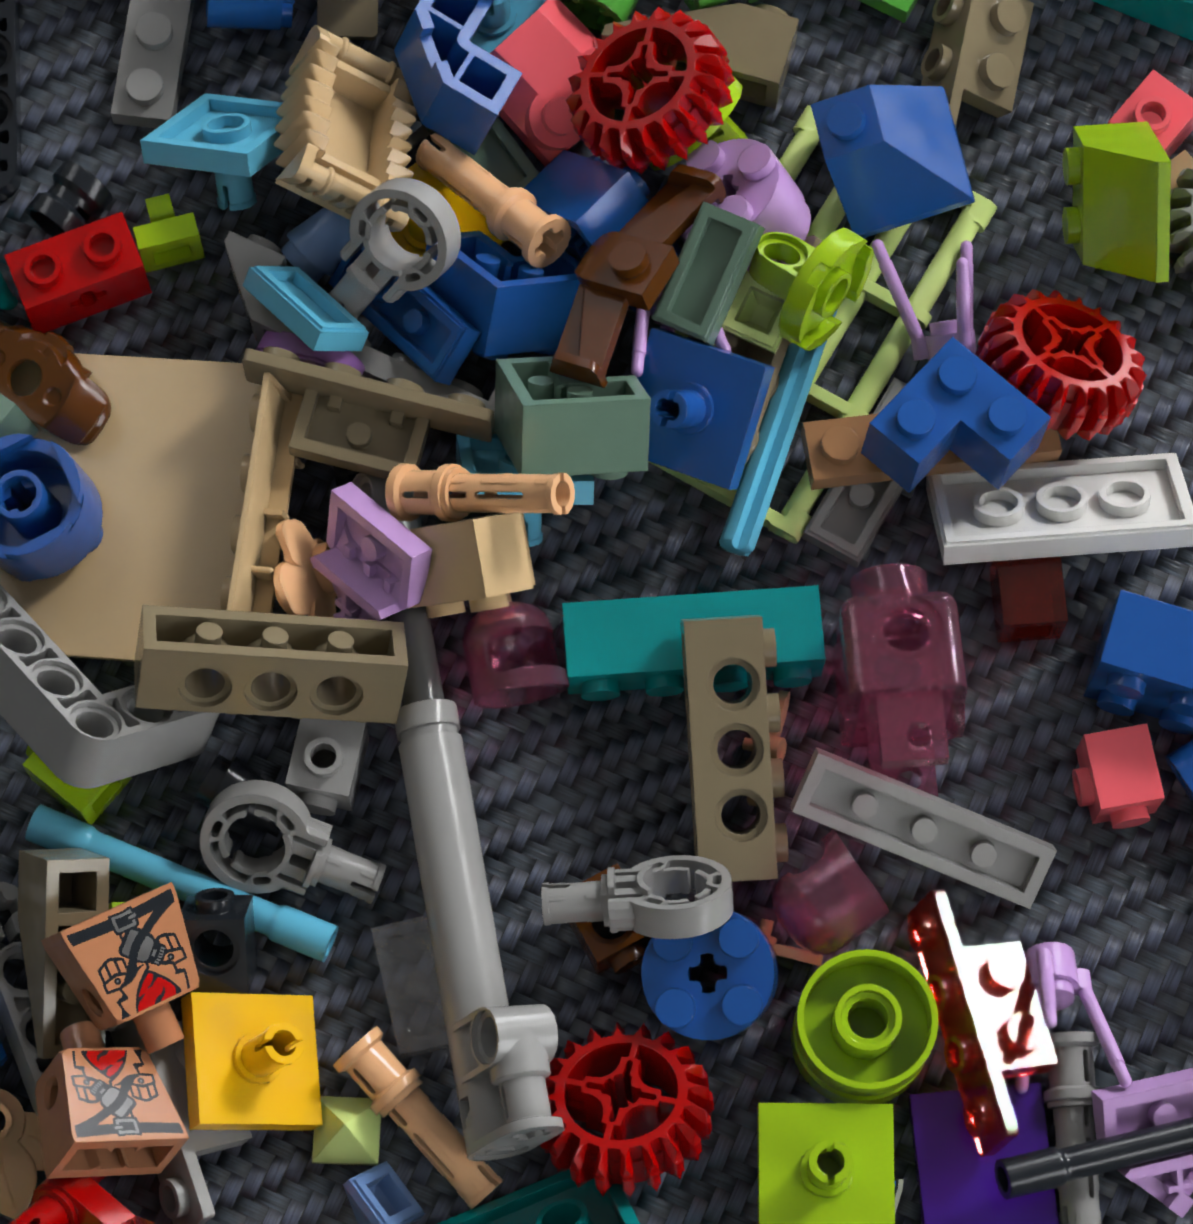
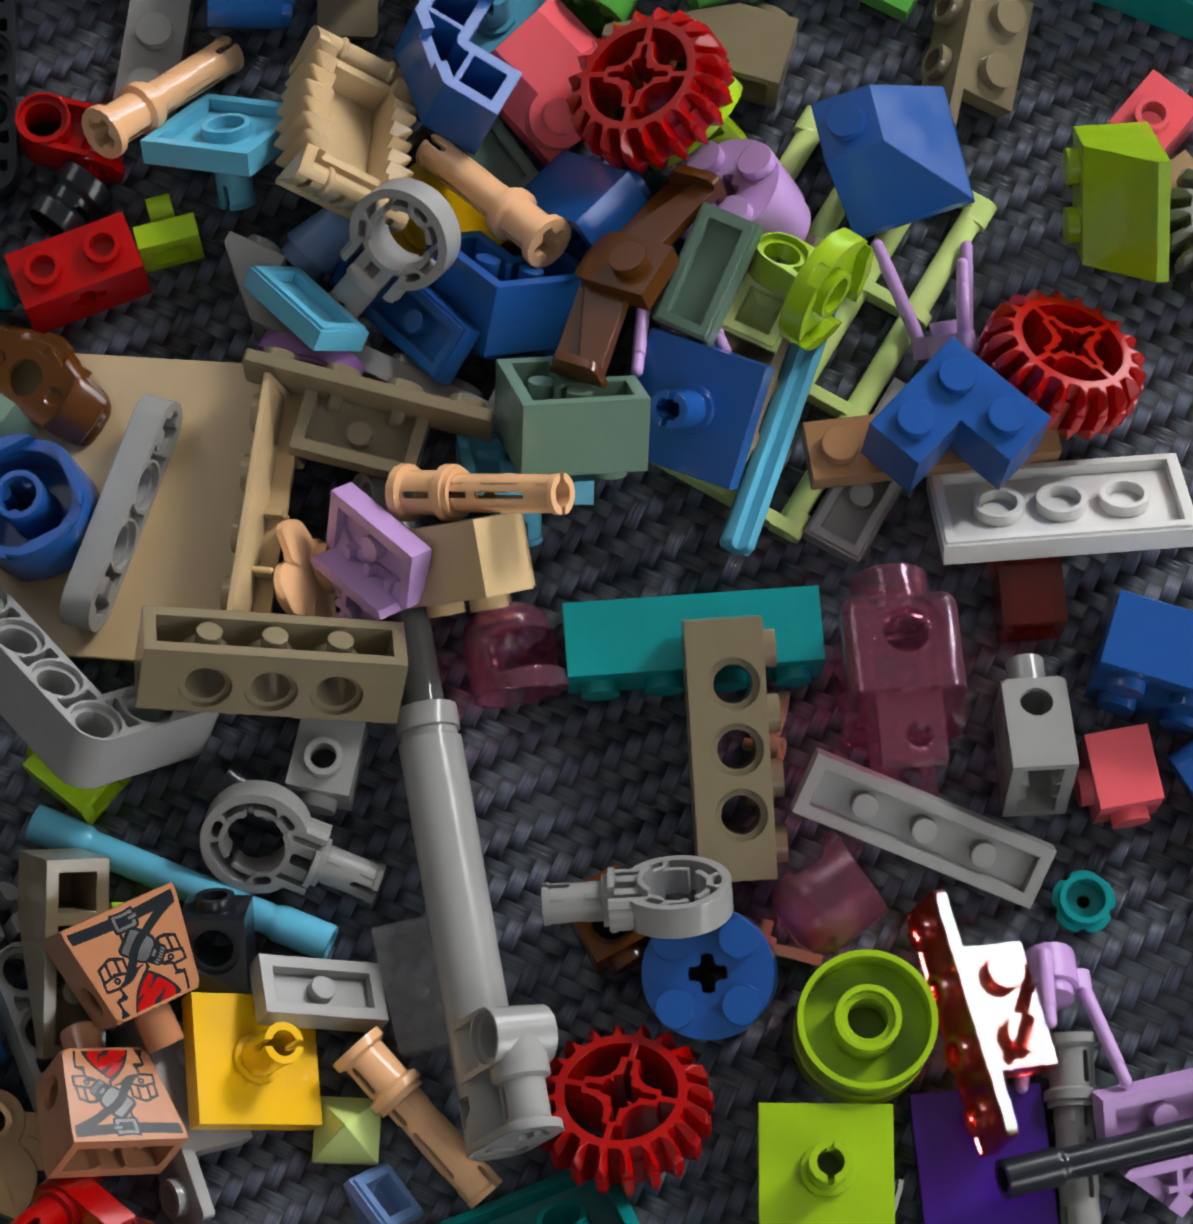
none -> red piece [15,92,126,184]
none -> light grey beam [59,393,183,633]
none -> light nougat pin [81,35,245,159]
none -> light grey plate [249,953,389,1033]
none -> light grey torso [993,653,1079,817]
none -> teal plate [1051,870,1116,933]

